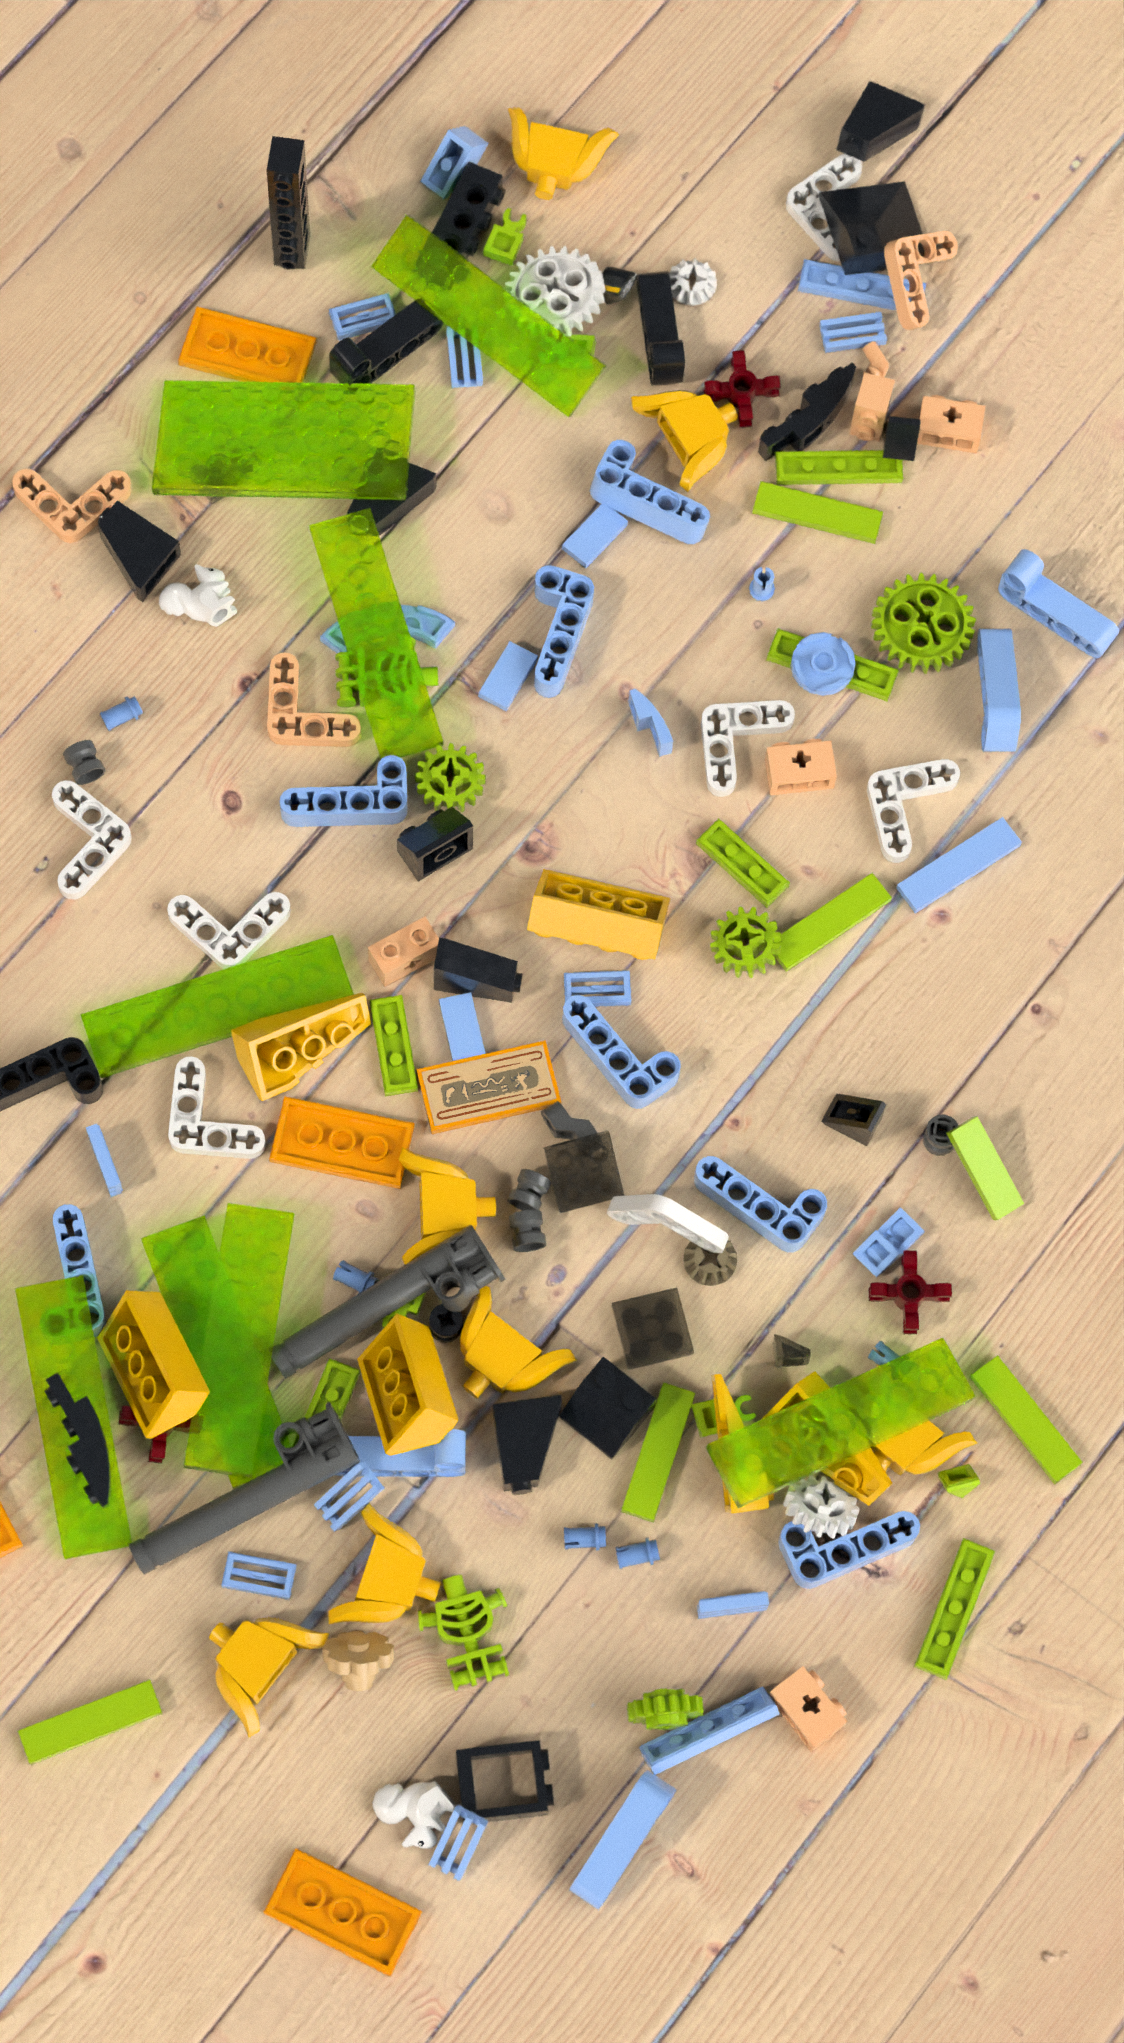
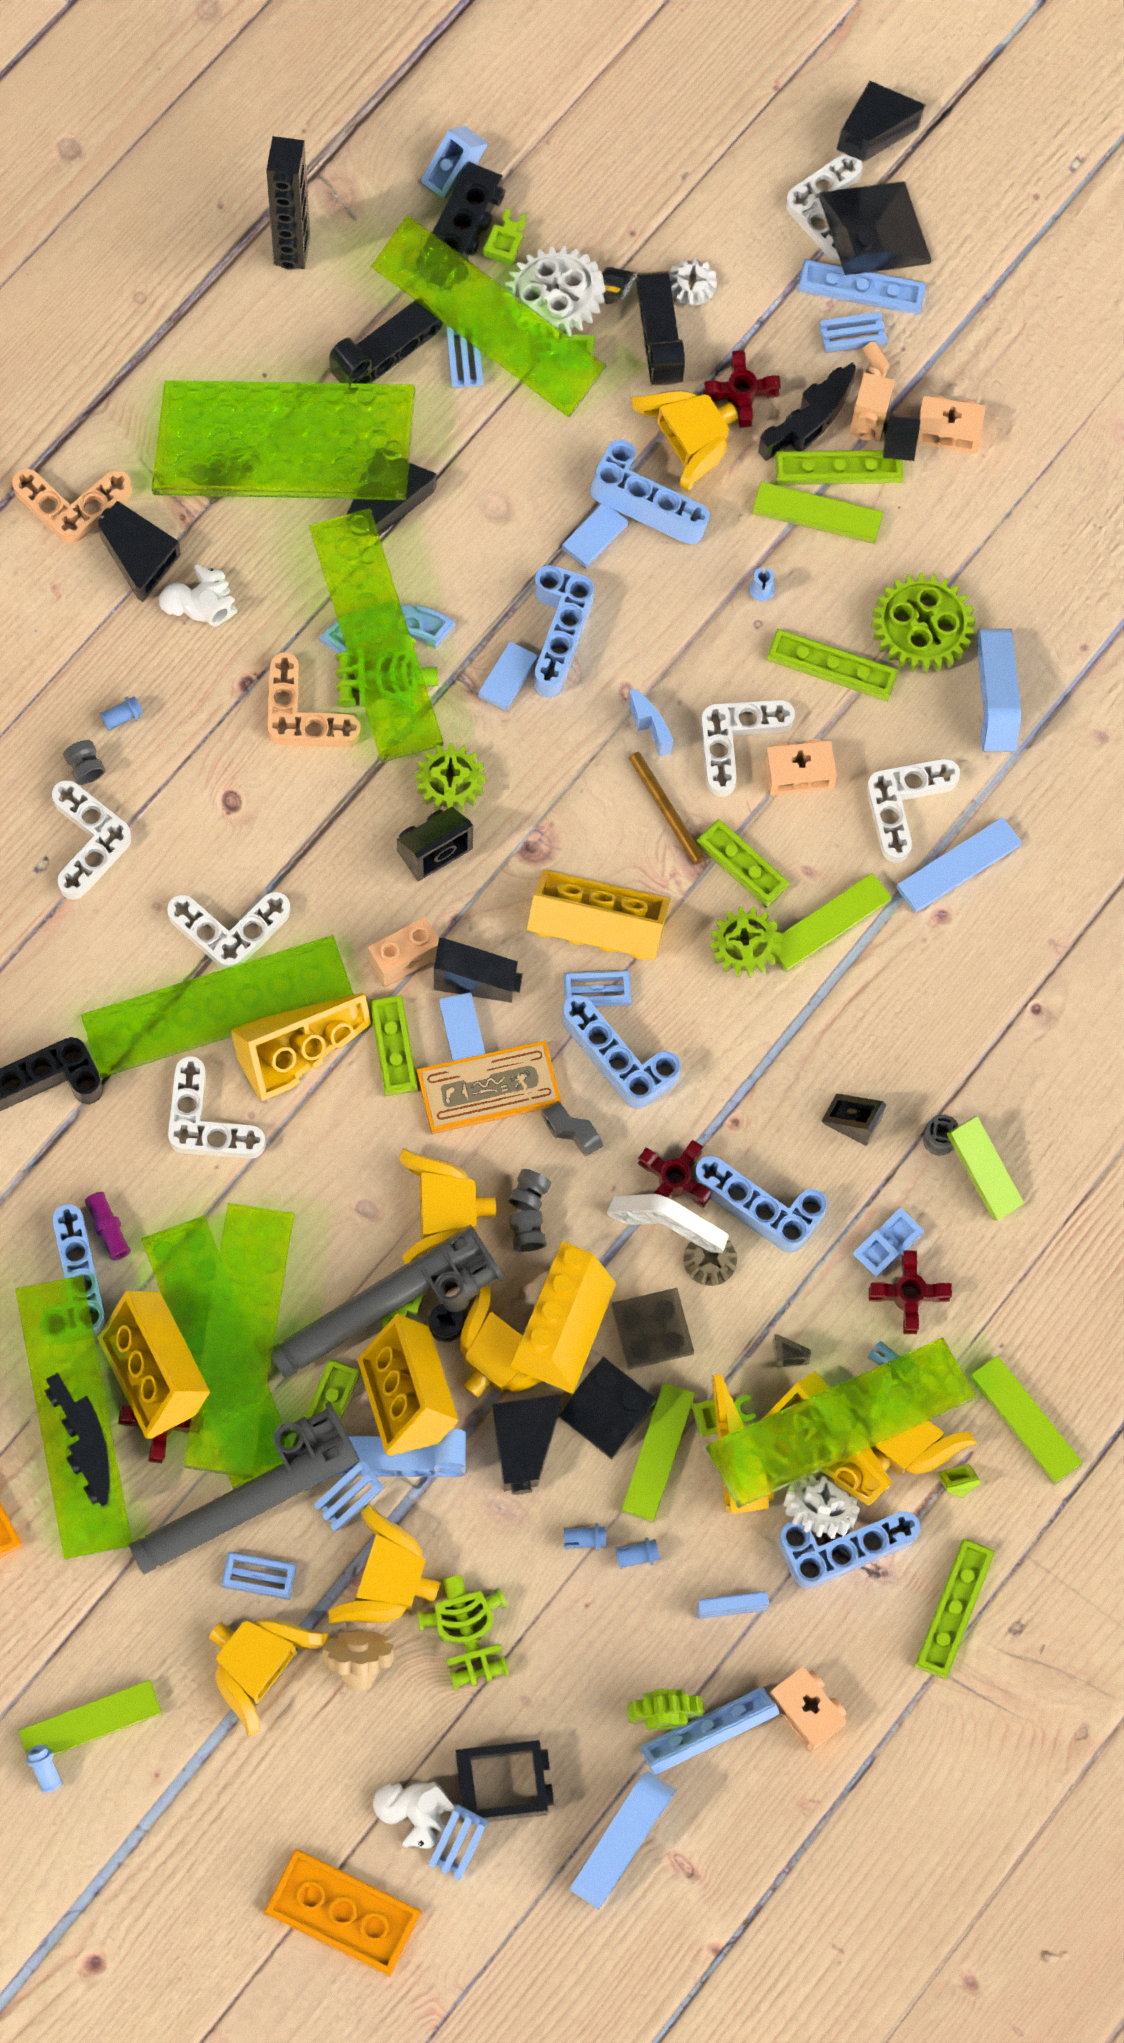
light blue tile [86,1124,123,1197] -> none
light orange tile [178,306,317,397] -> none
light orange tile [269,1096,415,1189] -> none
light blue beam [279,755,408,827] -> none
light blue tile [329,293,396,341] -> none
medium blue pin [333,1260,379,1294] -> none
yellow torso [507,107,619,200] -> none
clear smoke tile [543,1130,624,1213] -> none
light blue tile [791,632,856,696] -> none
light nougat beam [884,231,958,330] -> none
light blue beam [998,549,1119,658] -> none
none -> light blue pin [26,1744,62,1792]
none -> magenta pin [85,1192,131,1261]
none -> yellow slope [510,1241,616,1394]
none -> pearl gold bar [629,752,705,865]
none -> dark red pin [637,1139,712,1208]

